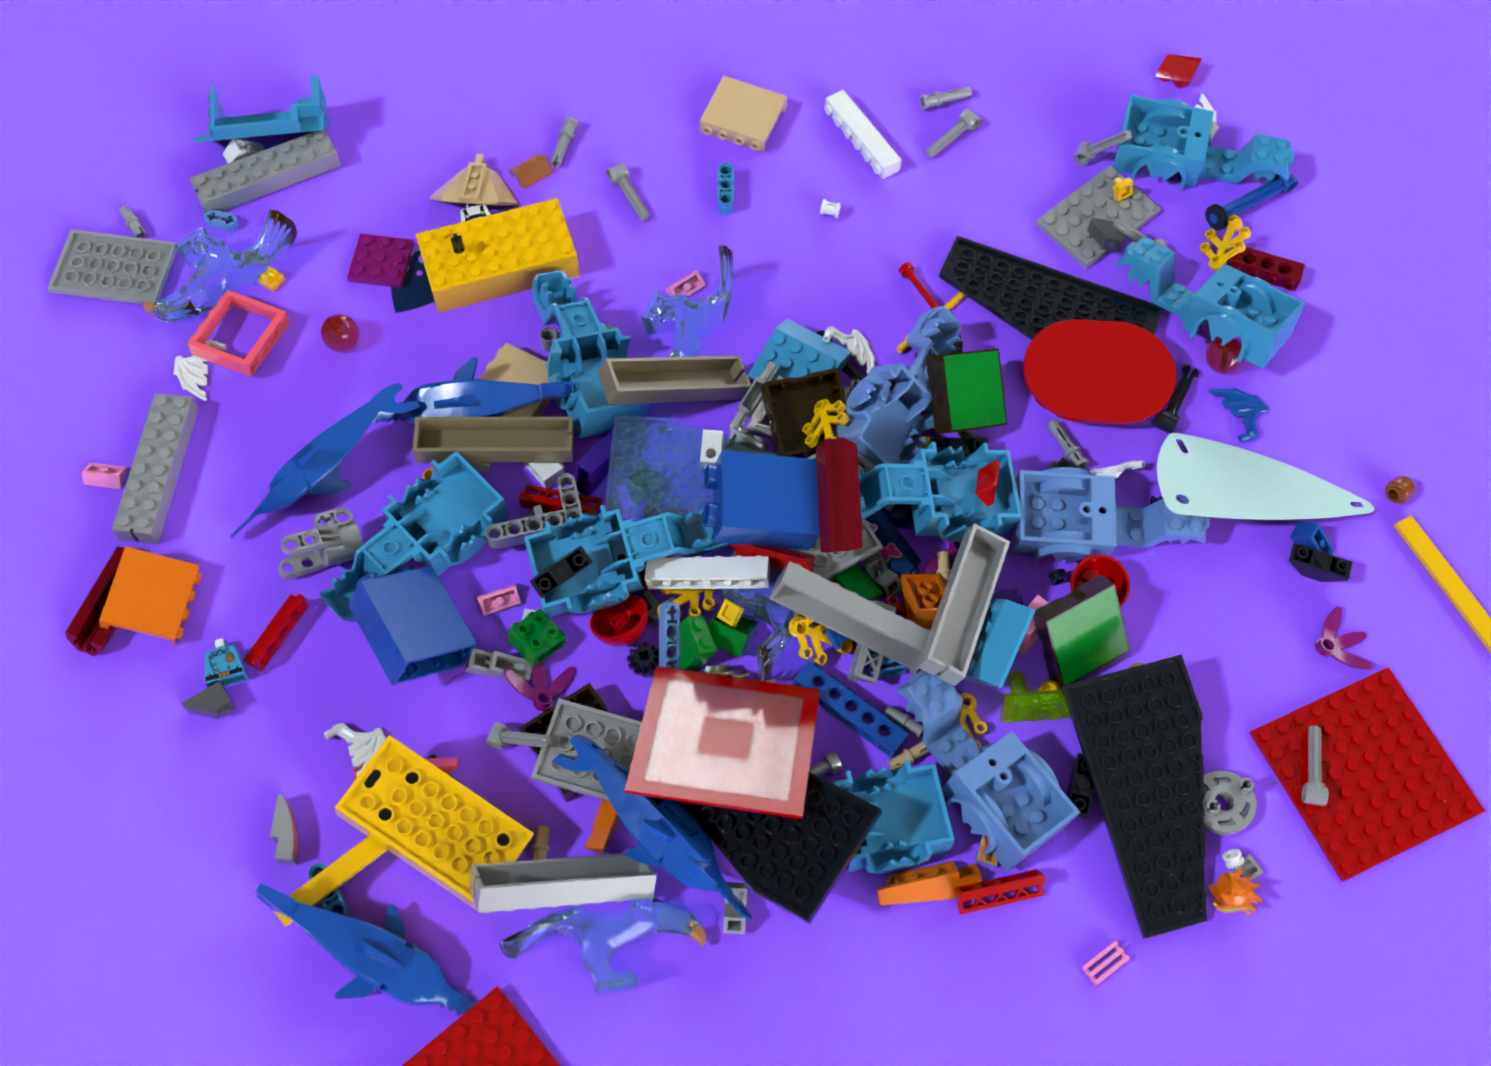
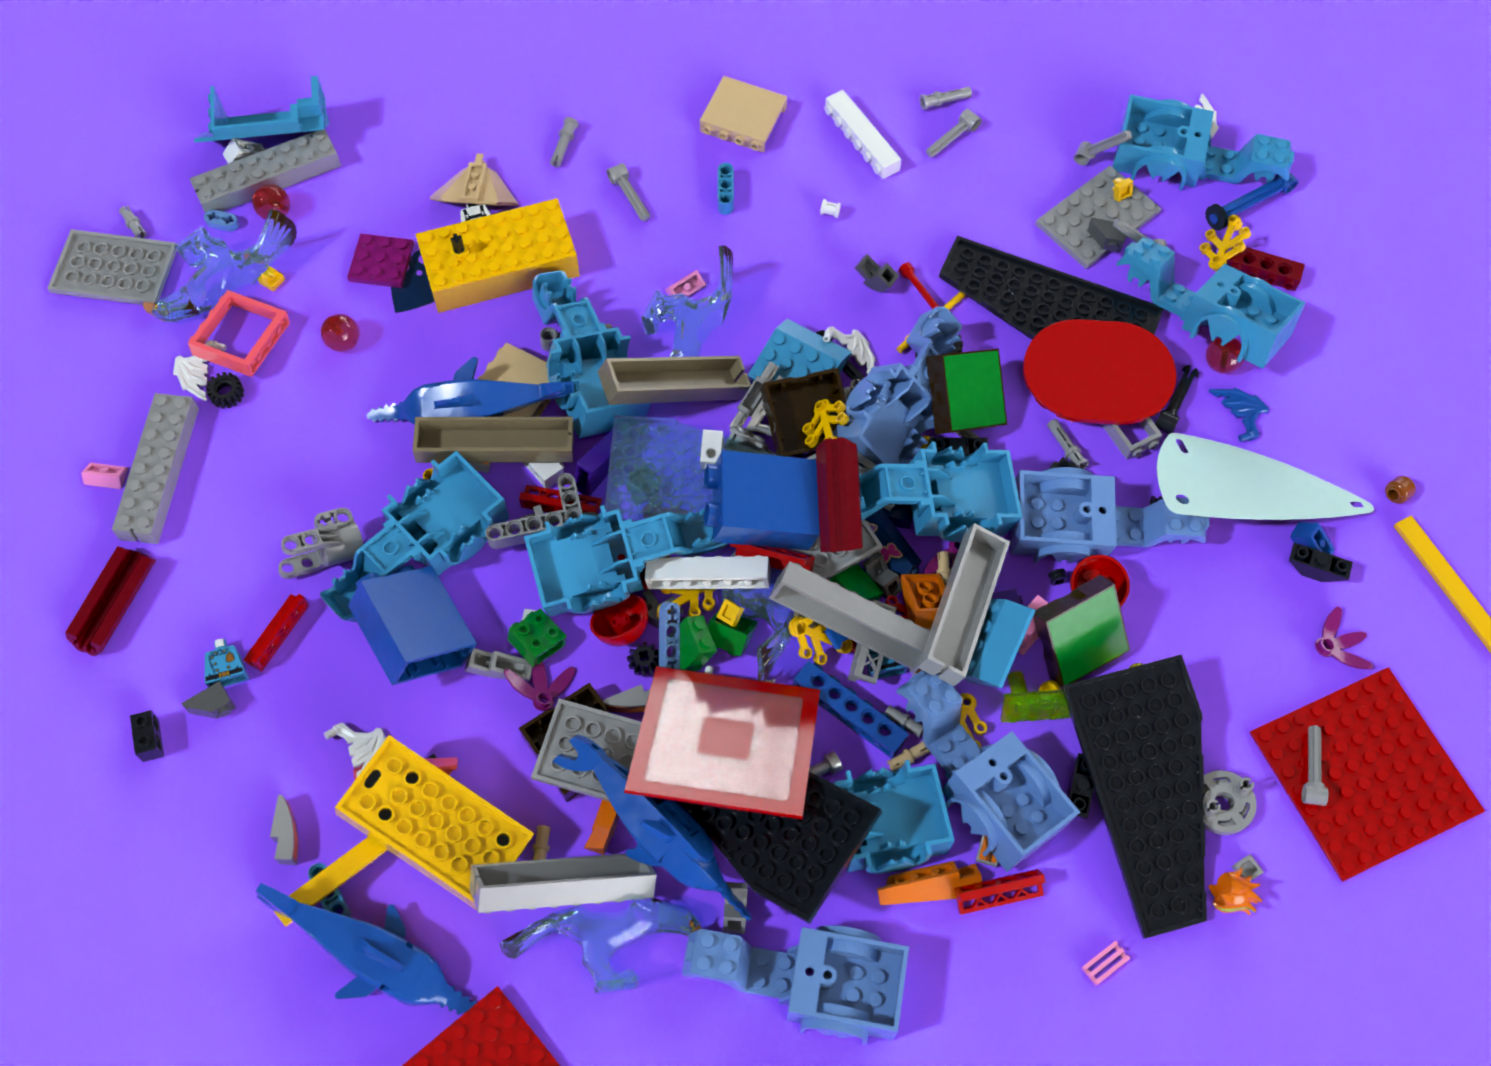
orange panel [99,546,202,645] -> none
blue animal [230,382,421,538] -> none
bright pink slope [477,584,522,616] -> none
light grey axle [486,722,552,750] -> none
panel [508,153,552,188] -> none
black slope [529,546,593,599] -> none
olive plate [710,665,749,678] -> none
red panel [975,459,1000,507] -> none
white animal [1089,460,1145,478] -> none
red slope [1155,54,1202,89] -> none
white bush [1222,849,1245,869] -> none
none -> black brick [130,710,164,762]
none -> black tyre [206,372,244,409]
none -> clear red piece [252,184,290,221]
none -> light grey slope [603,685,650,713]
none -> medium blue piece [682,925,909,1045]
none -> dark grey brick [854,254,899,292]
none -> window [1101,418,1162,460]

